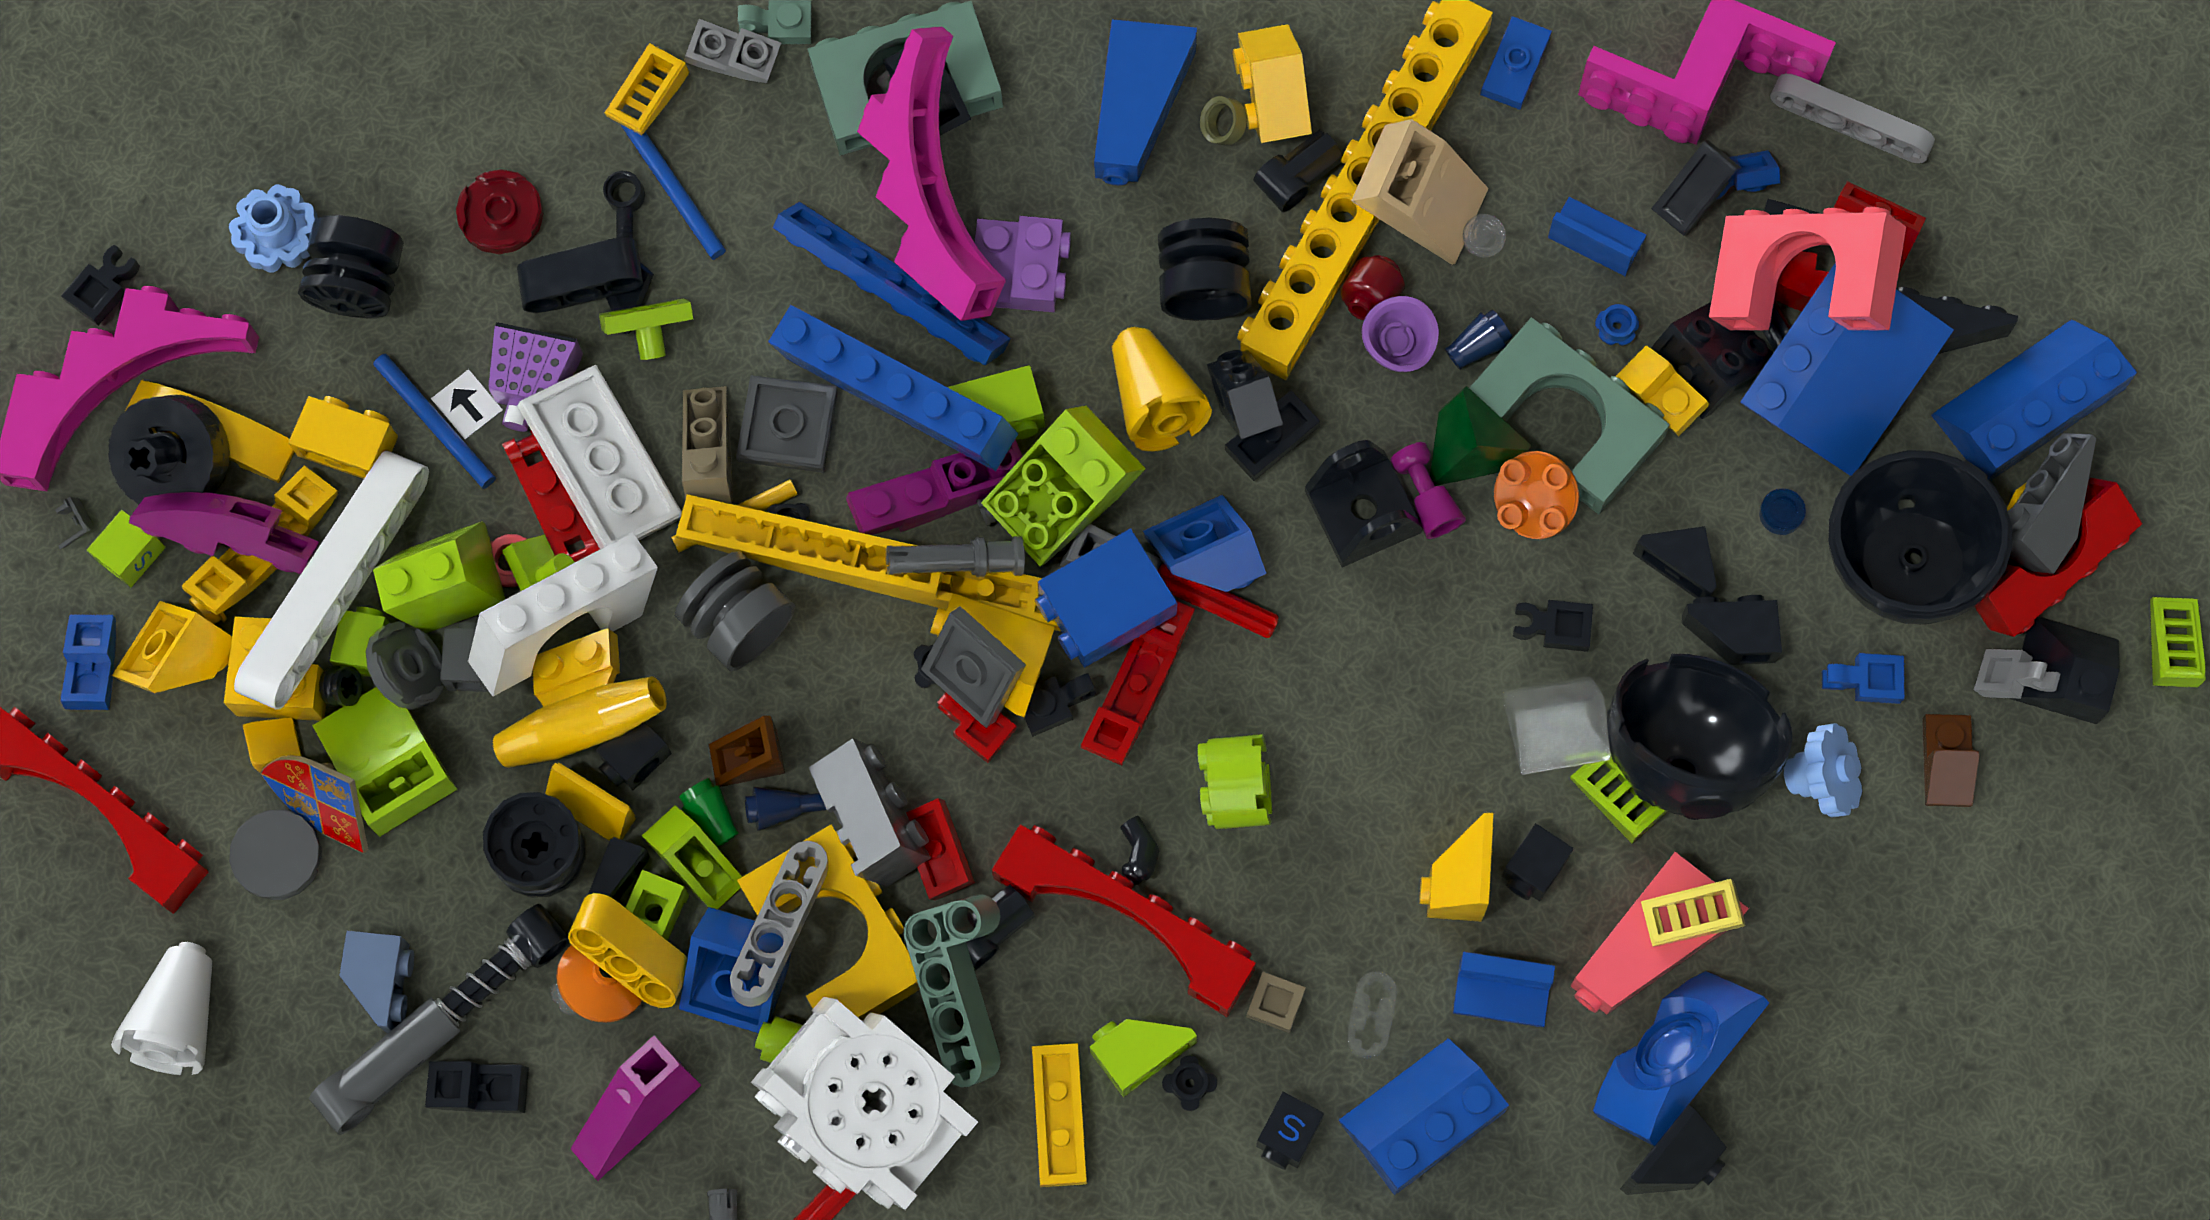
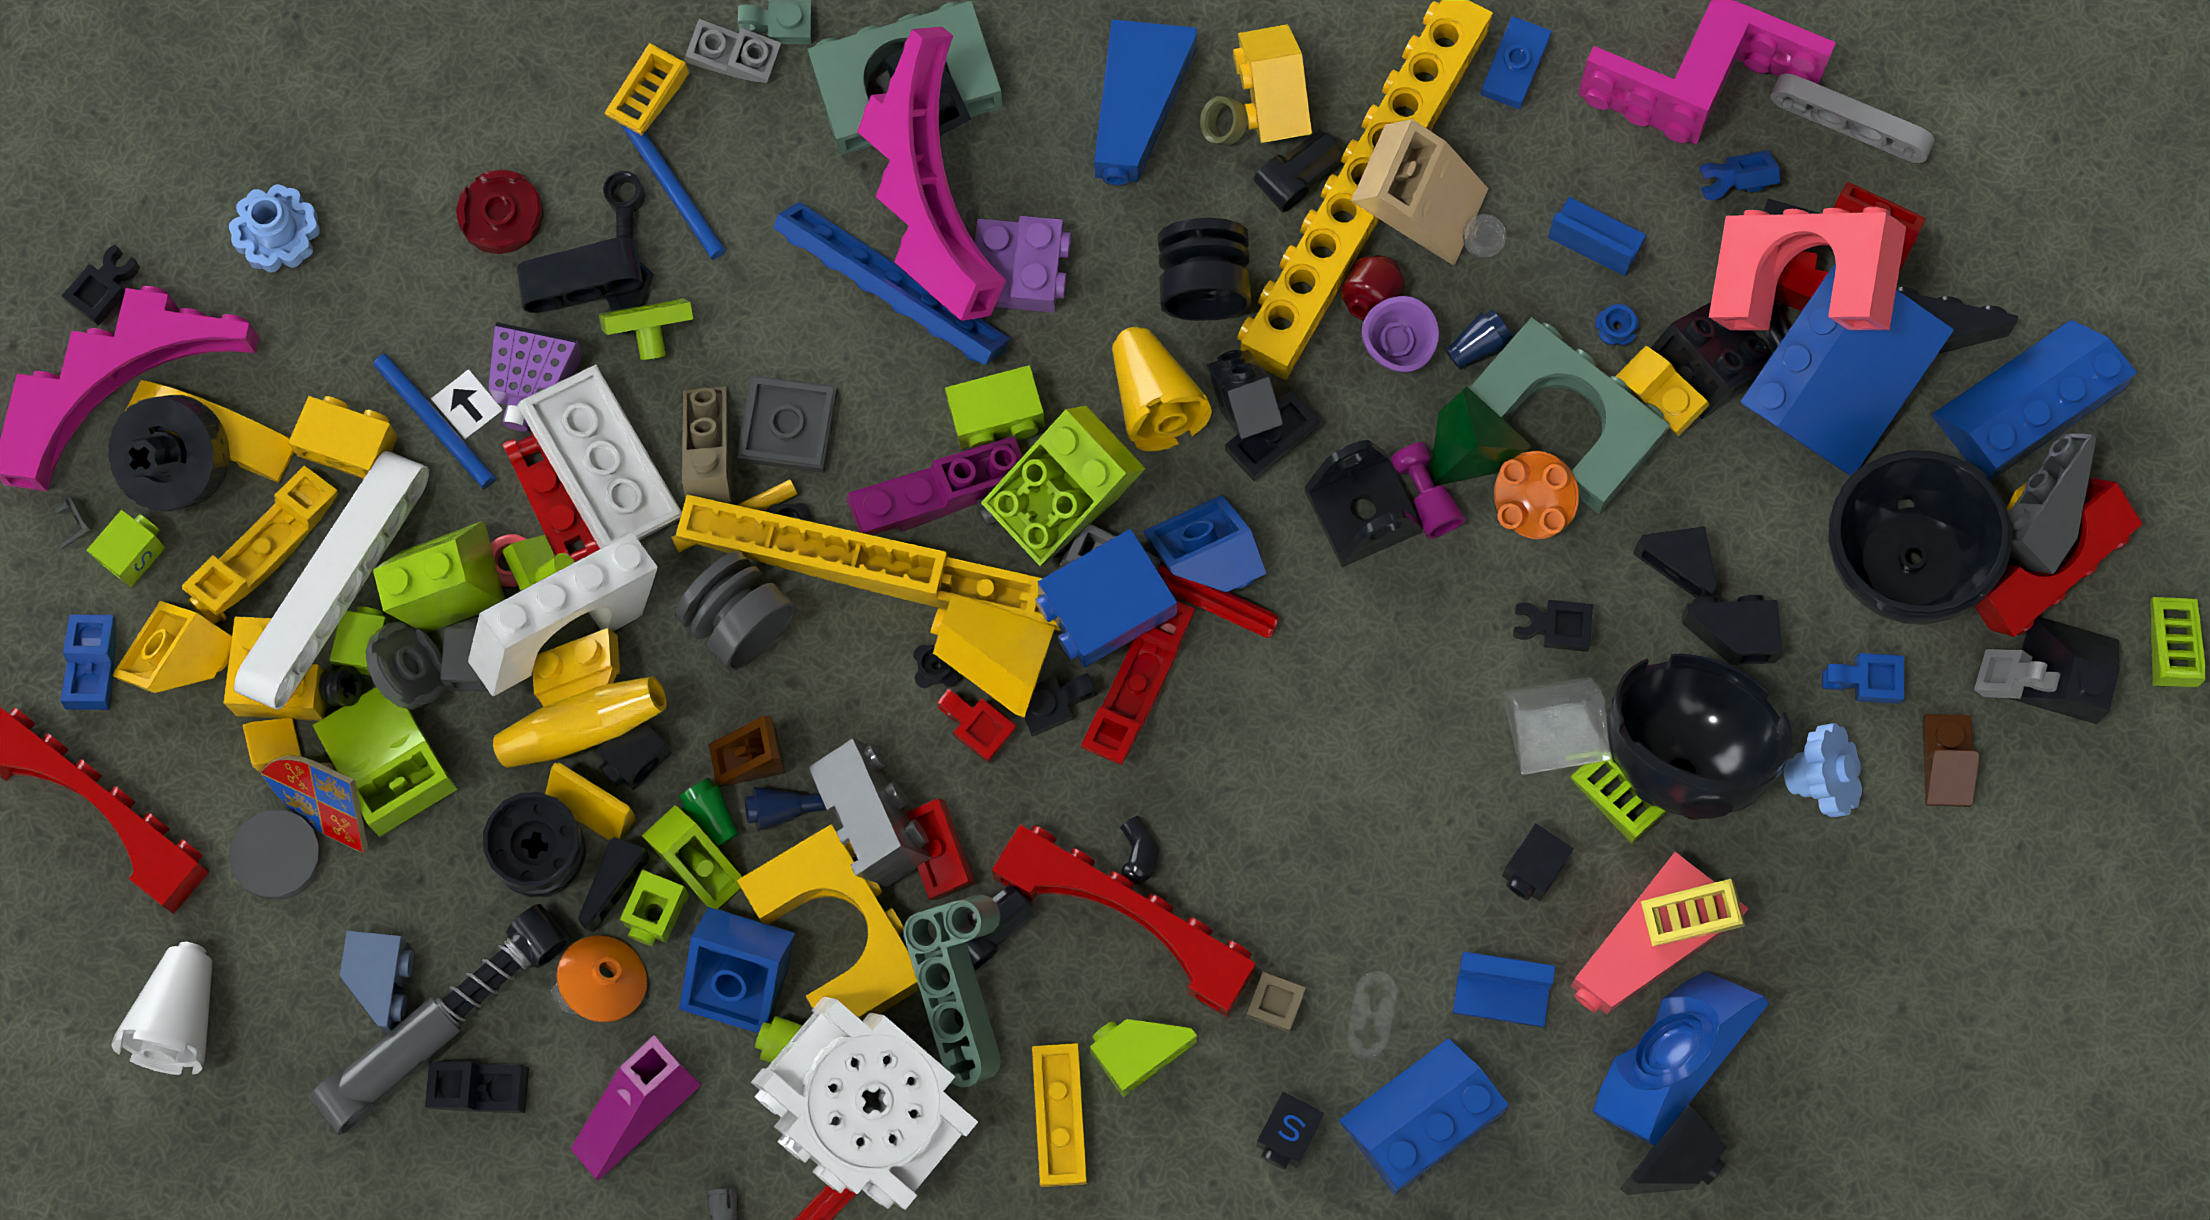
magenta slope [129,492,319,574] -> none
black wheel [298,215,404,319] -> none
yellow beam [568,893,688,1008] -> none
light grey beam [730,841,828,1007] -> none
blue brick [768,305,1019,471] -> none
dark grey pin [886,536,1025,578] -> none
dark grey tile [921,606,1026,728] -> none
black plate [1162,1055,1217,1111] -> none
lime brick [1198,734,1272,829] -> none
yellow slope [1419,813,1494,922] -> none
black tile [1651,140,1741,236] -> none
clear blue tile [1759,488,1806,535] -> none

